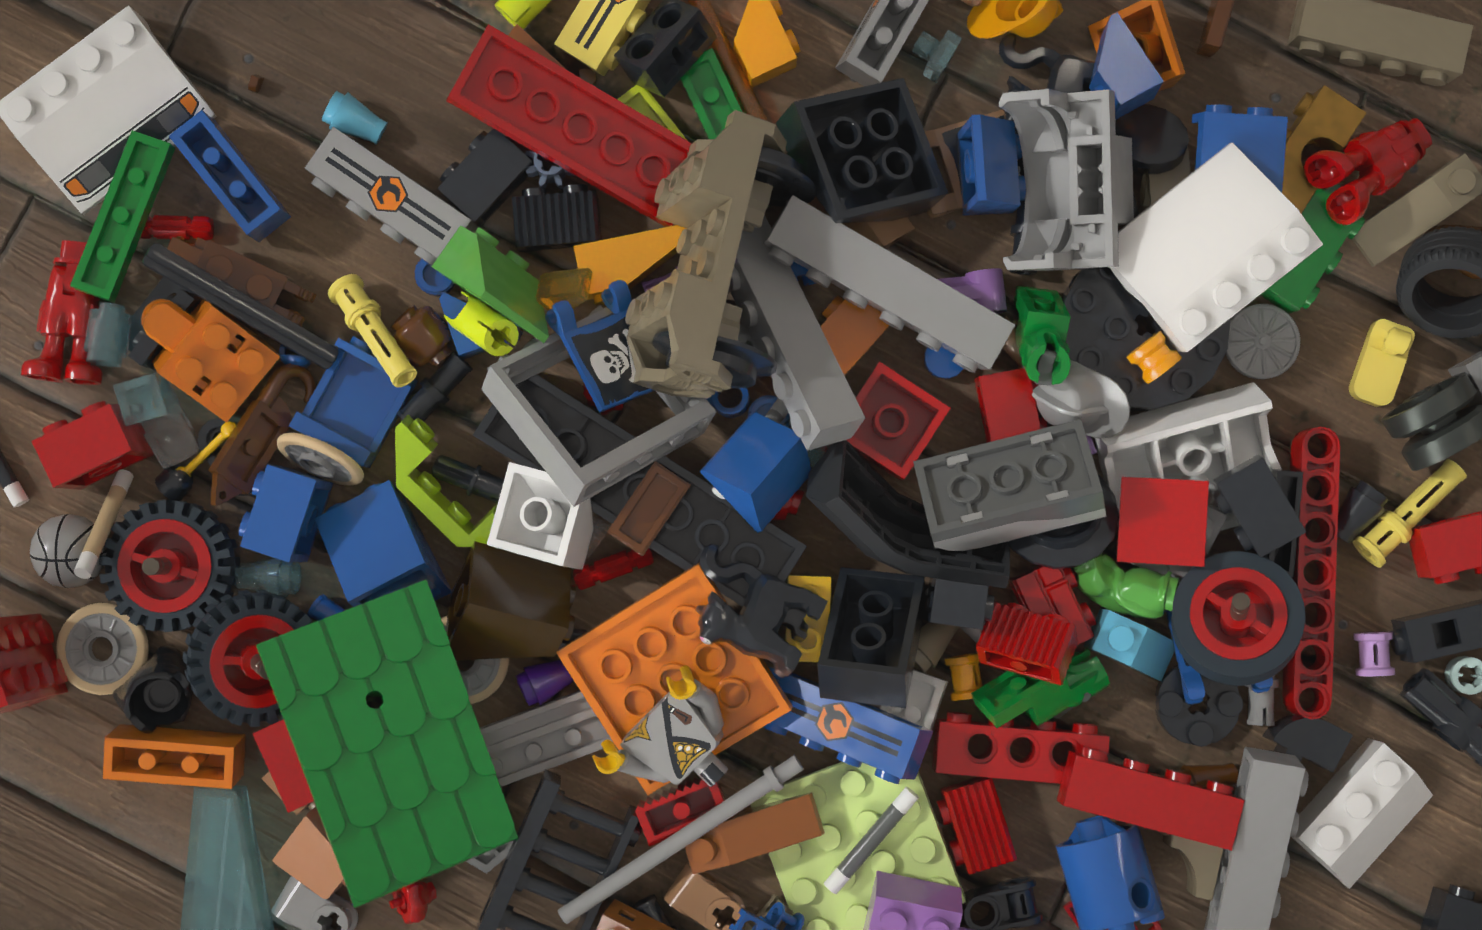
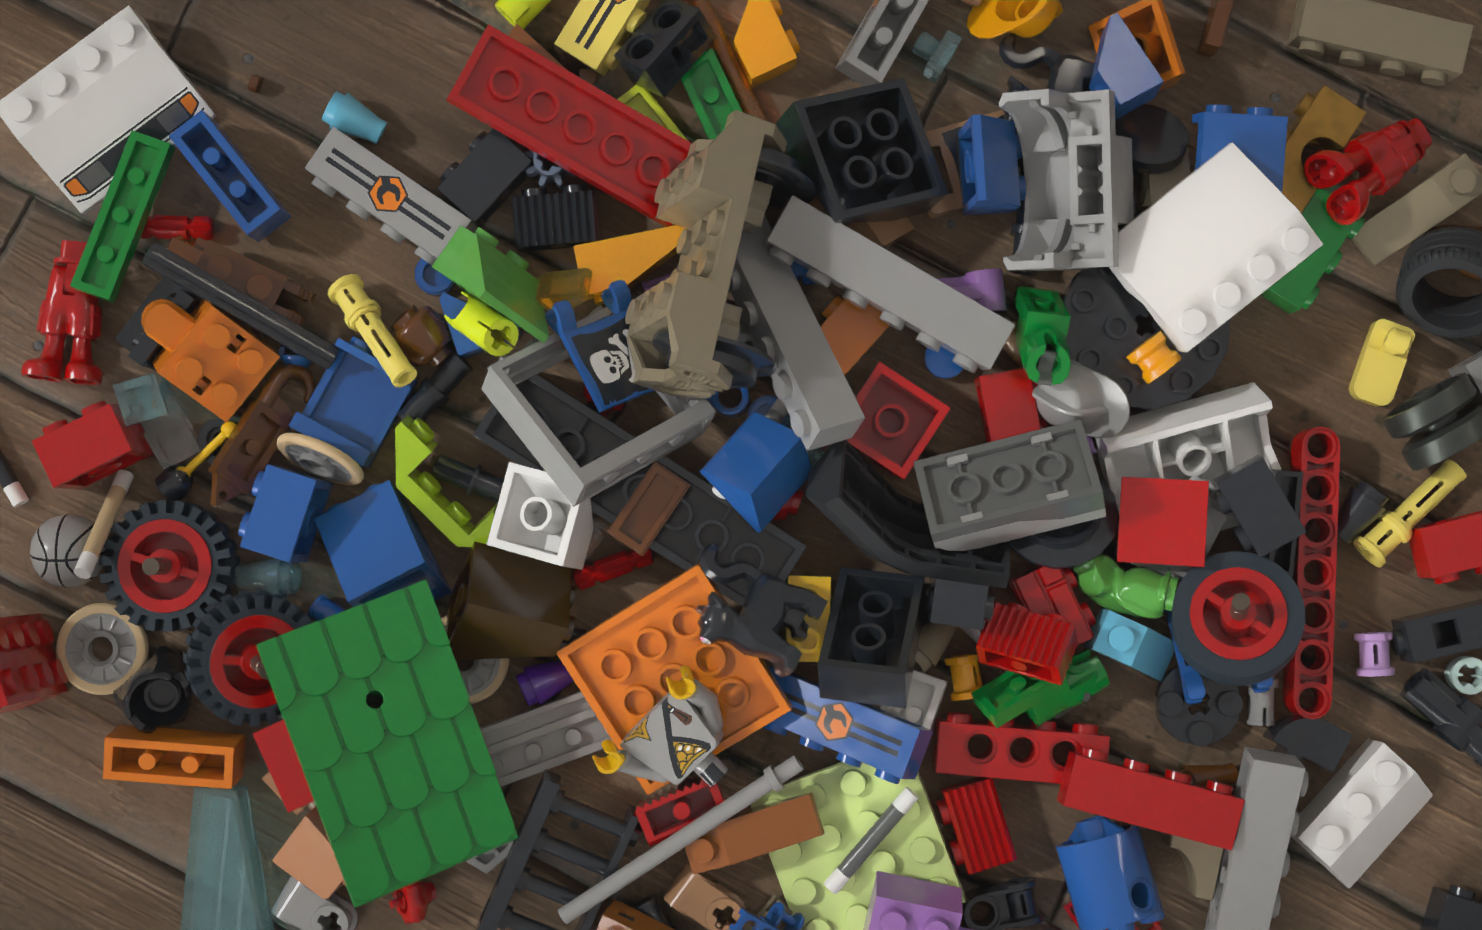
clear light blue brick [84,303,133,367] -> none
light grey wheel [1226,304,1300,379] -> none

